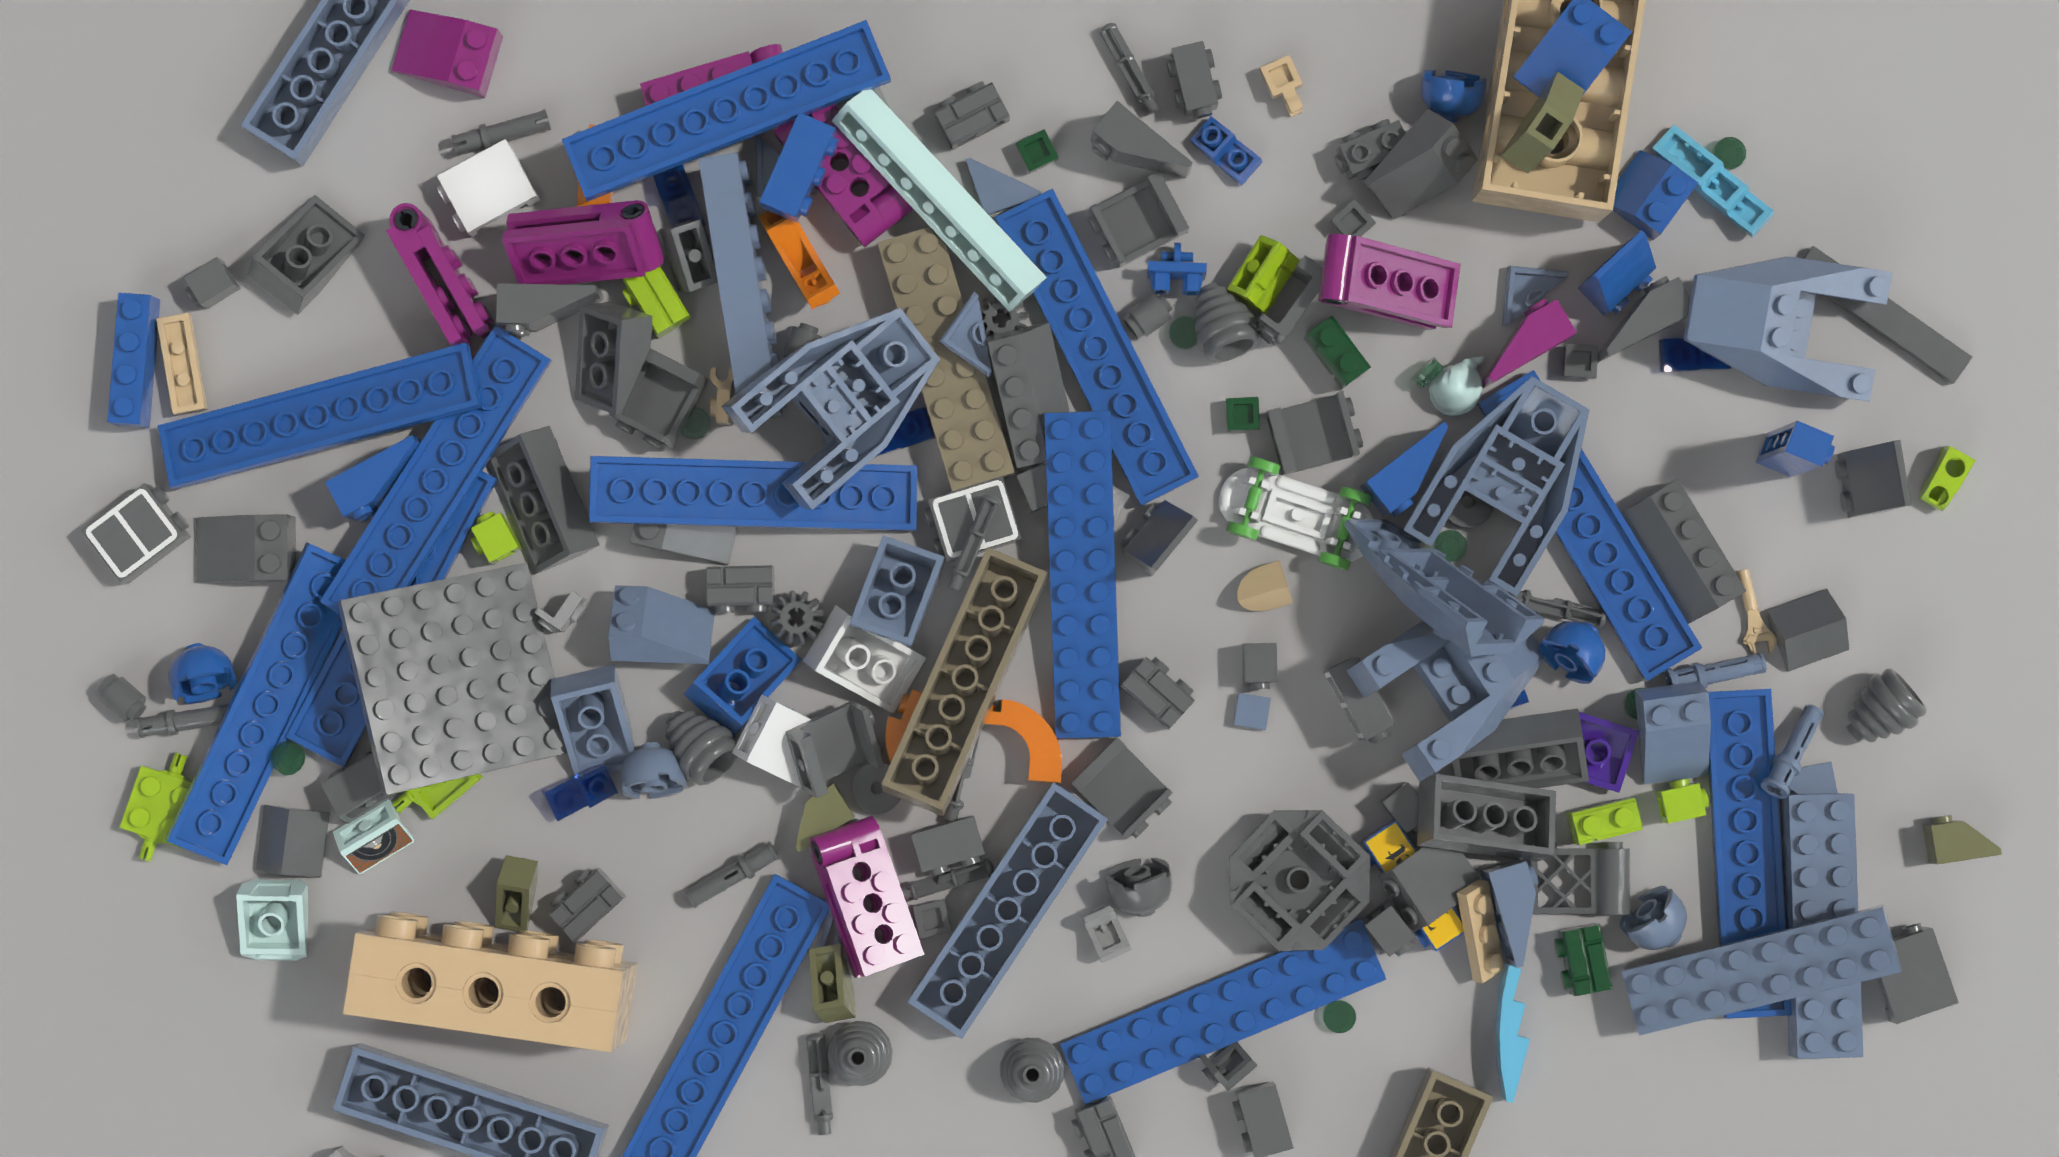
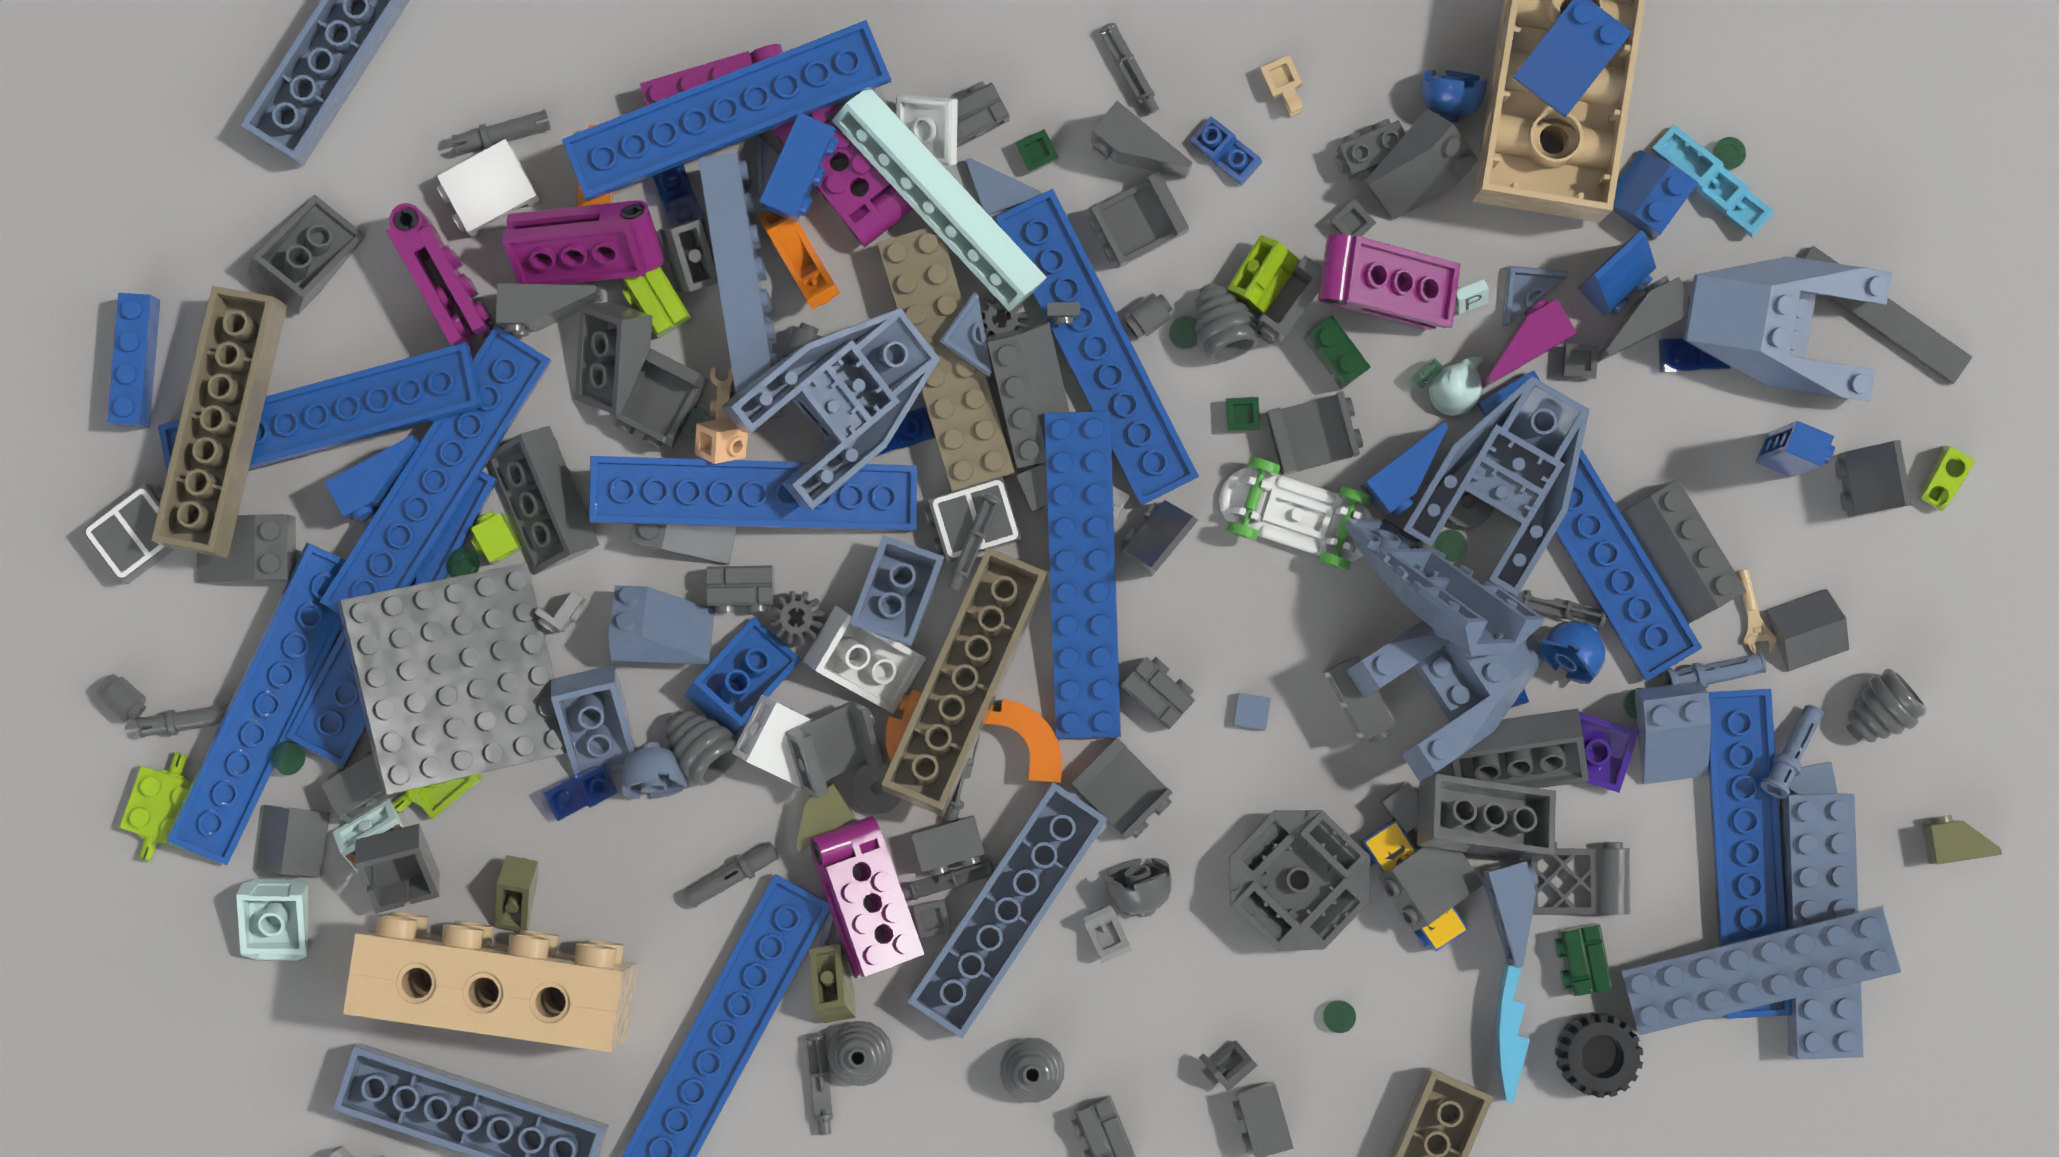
tan plate [156,313,208,415] -> none
blue cylinder [168,643,237,704] -> none
dark grey brick [183,257,241,309] -> none
magenta slope [391,9,503,98] -> none
dark grey brick [548,868,626,942] -> none
blue plate [1060,918,1387,1105] -> none
blue hips [1147,242,1207,296] -> none
dark grey brick [1166,41,1222,119] -> none
tan brick [1237,560,1293,611] -> none
dark grey brick [1242,643,1278,689] -> none
dark grey brick [1362,900,1415,957] -> none
tan plate [1457,880,1504,984] -> none
olive slope [1500,71,1584,174] -> none
lime brick [1566,797,1643,845] -> none
sand blue cylinder [1620,885,1687,950] -> none
lime brick [1655,778,1709,824] -> none
dark grey panel [1878,923,1959,1024] -> none
none -> dark tan brick [151,286,287,559]
none -> dark grey piece [355,823,440,914]
none -> clear green tile [446,548,480,577]
none -> light nougat brick [695,418,748,464]
none -> white tile [896,94,958,165]
none -> dark grey plate [1047,302,1080,325]
none -> light aqua tile [1455,279,1489,315]
none -> black tyre [1555,1012,1643,1098]

